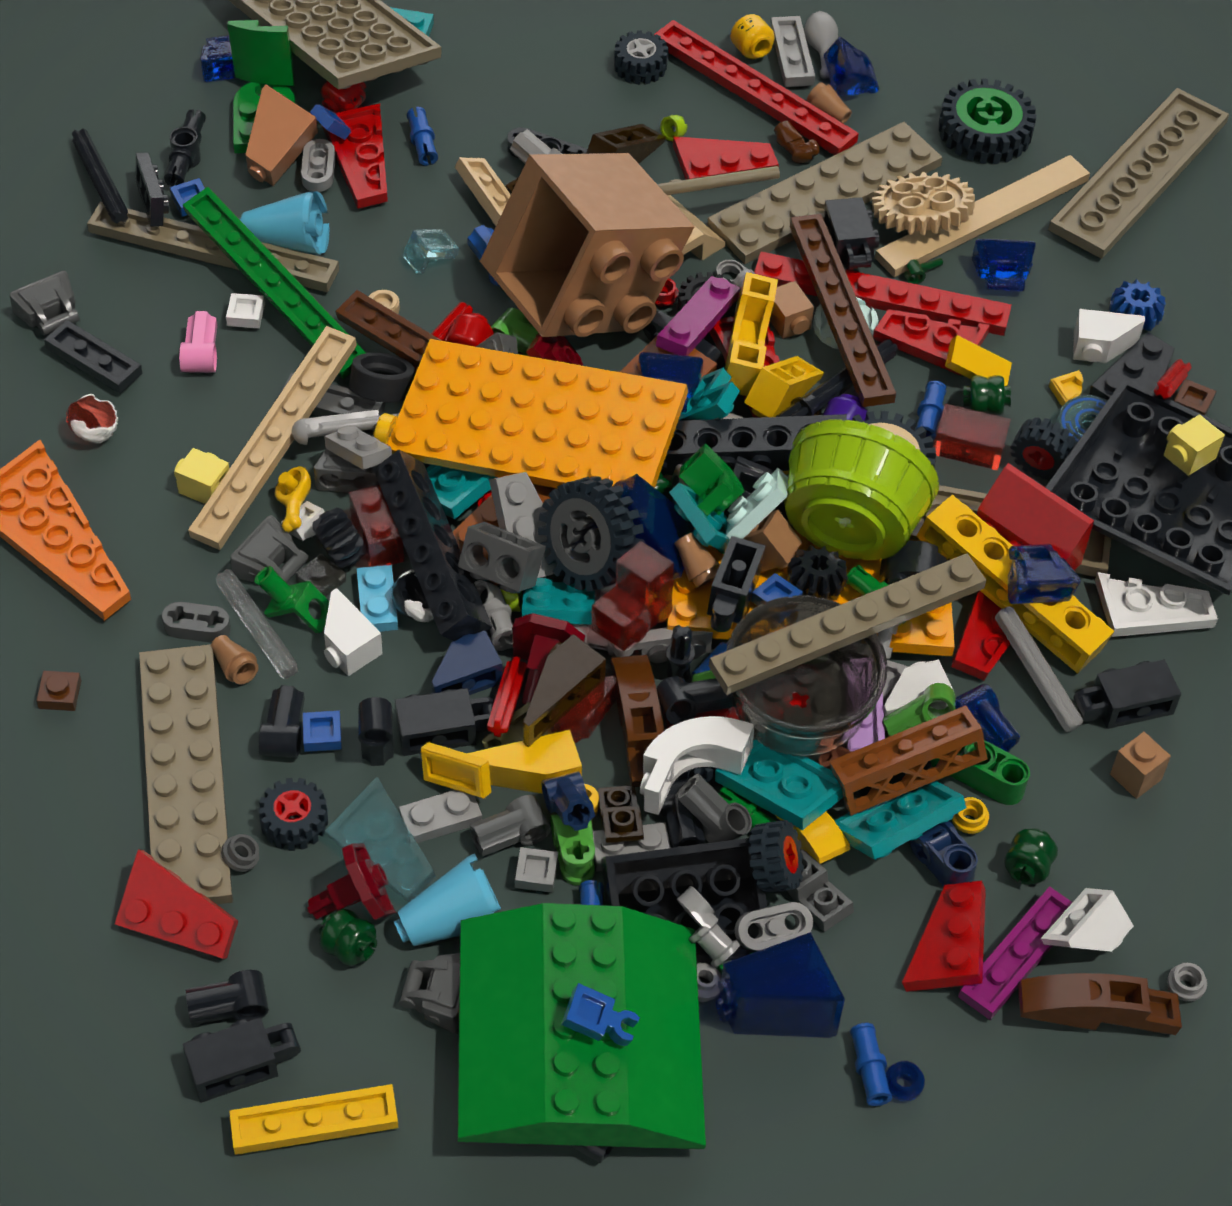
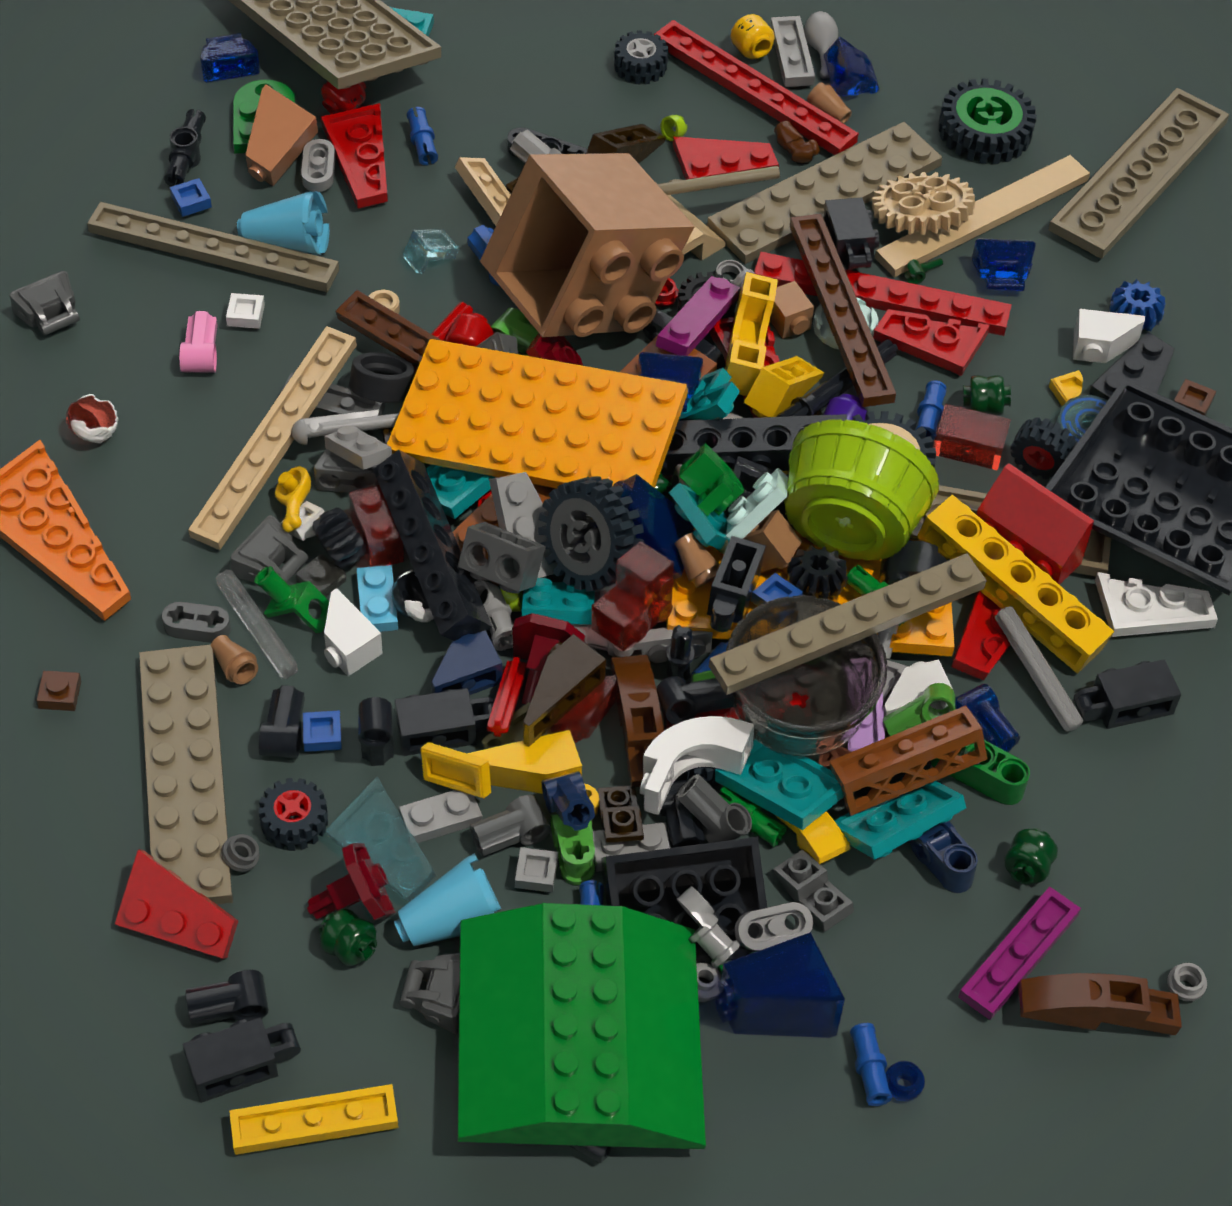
black plate [44,320,143,393] -> none
black axle [72,128,128,224] -> none
black plate [136,153,169,227] -> none
light yellow brick [174,448,230,504] -> none
green plate [182,187,366,379] -> none
green slope [227,20,295,86] -> none
blue tile [310,104,351,140] -> none
yellow tile [374,413,398,444] -> none
blue plate [561,983,640,1046] -> none
black wheel [749,820,804,893] -> none
red wing [902,880,986,992] -> none
yellow tile [945,335,1012,386] -> none
yellow plate [952,797,989,834] -> none
clear blue piece [1008,544,1081,604] -> none
white slope [1041,888,1134,952] -> none
medium nougat brick [1110,732,1171,799] -> none
red axle [1154,359,1192,400] -> none
light yellow brick [1164,414,1225,476] -> none

